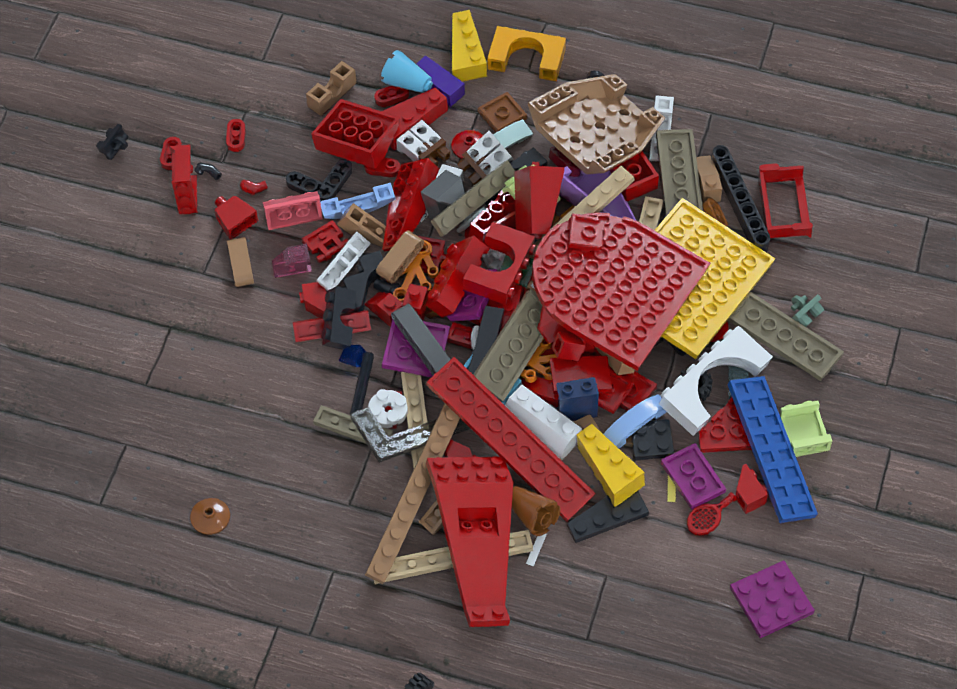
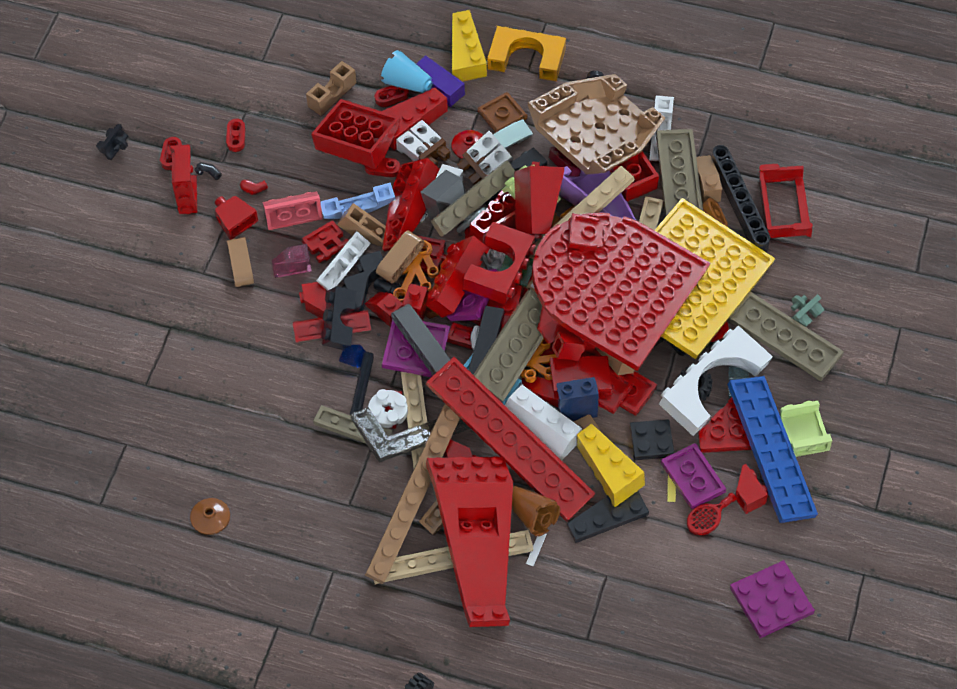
black beam [286,159,353,202] -> none
light blue slope [604,394,667,448] -> none

